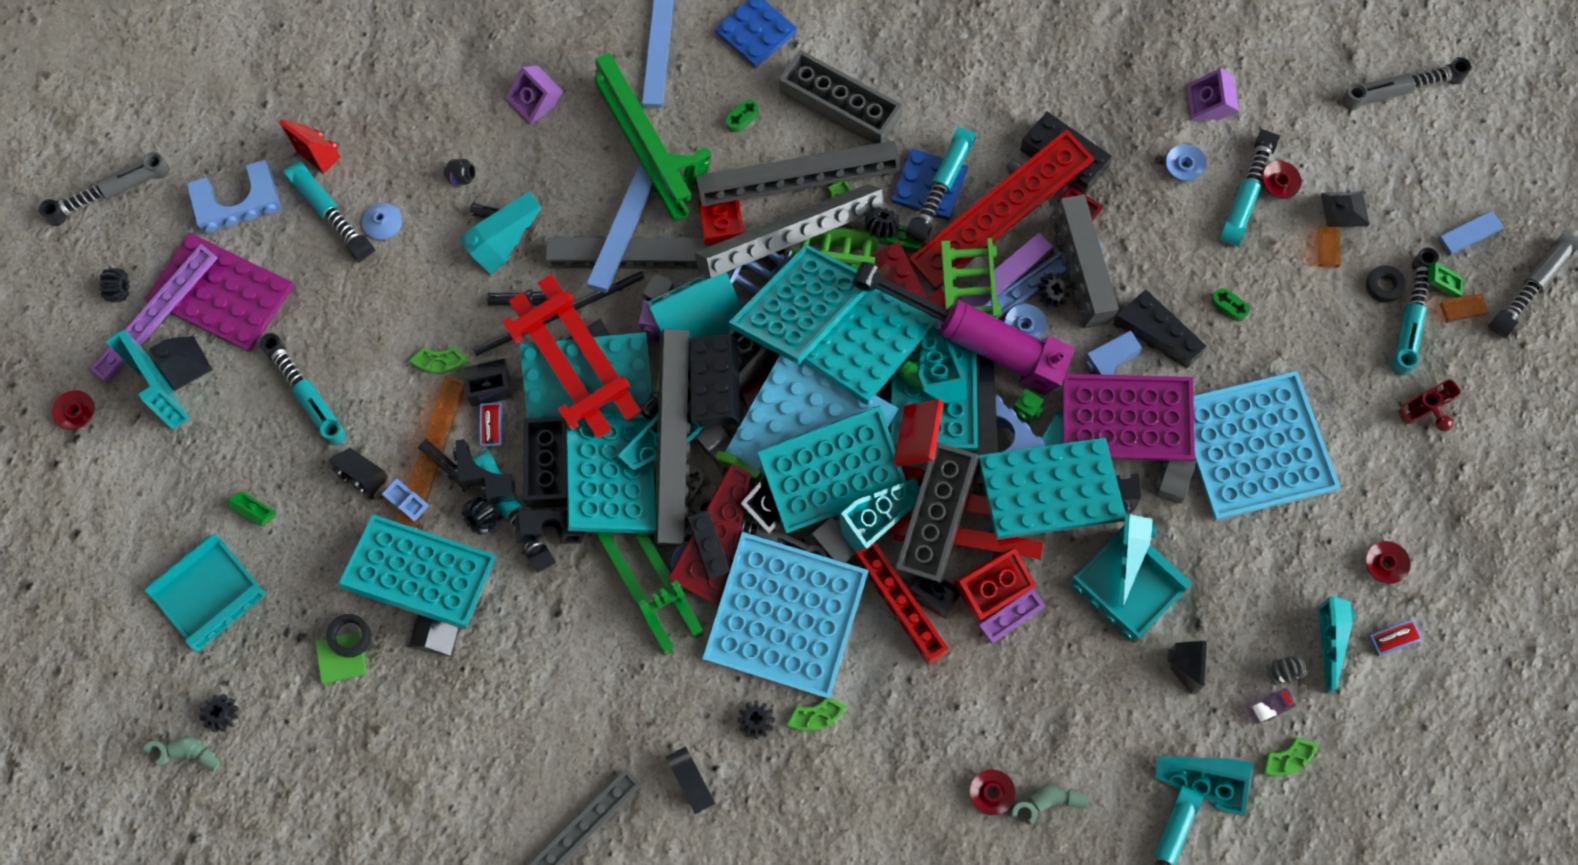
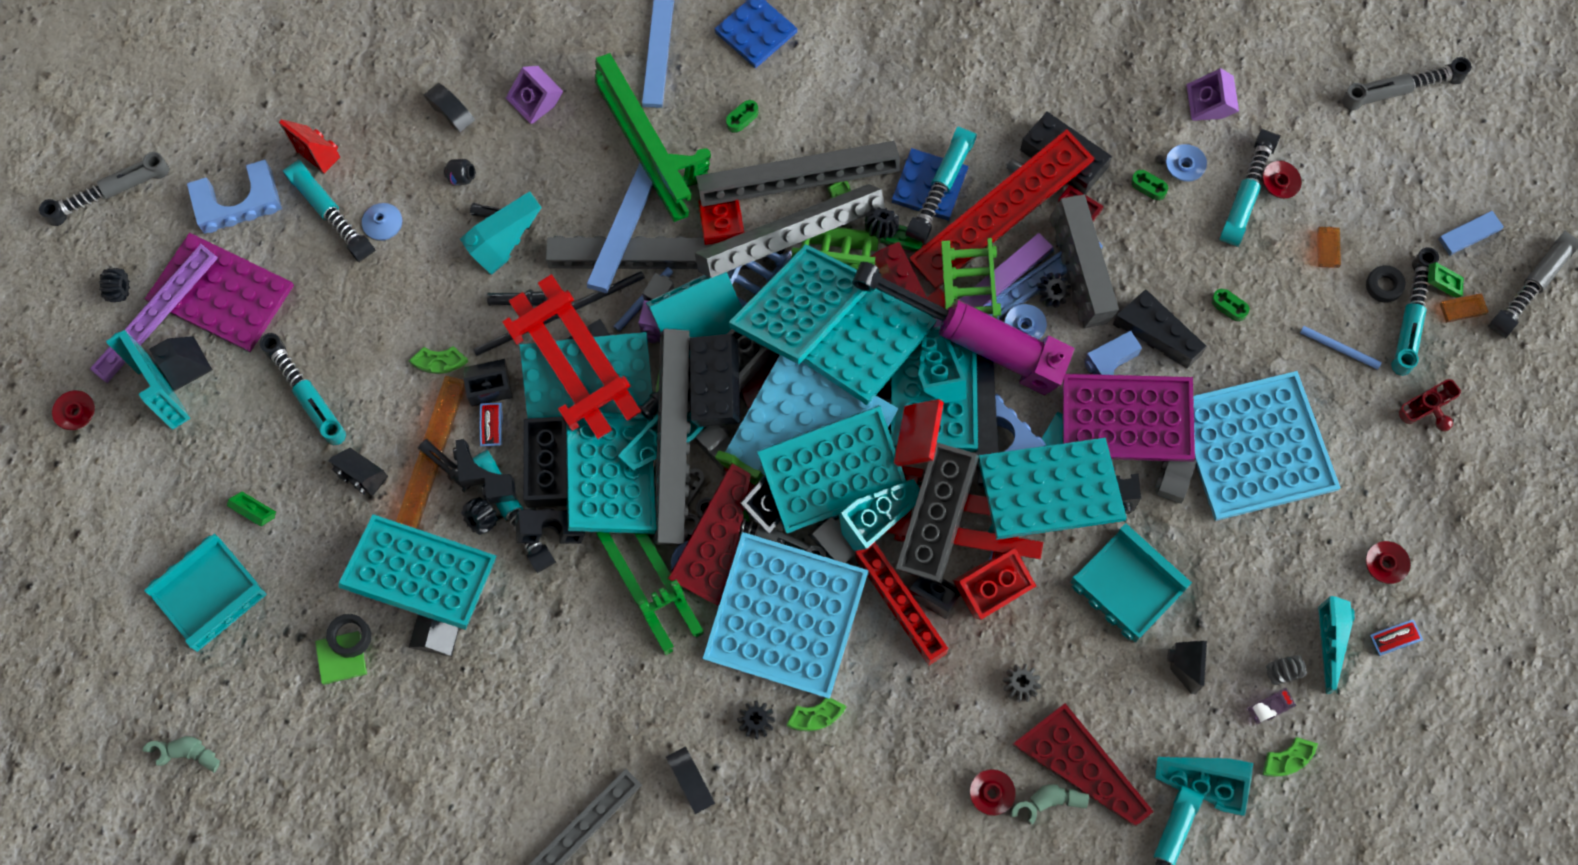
black gear [199,694,239,733] -> none
medium blue slope [382,478,429,522] -> none
black plate [687,510,730,579] -> none
dark grey brick [779,50,902,144] -> none
green cone [898,361,923,392] -> none
medium lavender plate [979,589,1046,645] -> none
green brick [1013,388,1044,425] -> none
wedge [1119,514,1156,607] -> none
black slope [1321,192,1370,227] -> none
none -> black brick [424,83,475,132]
none -> medium blue bar [613,267,673,332]
none -> dark grey gear [1003,664,1041,702]
none -> dark red wing [1012,703,1154,827]
none -> green beam [1131,170,1169,201]
none -> medium blue bar [1300,326,1382,370]

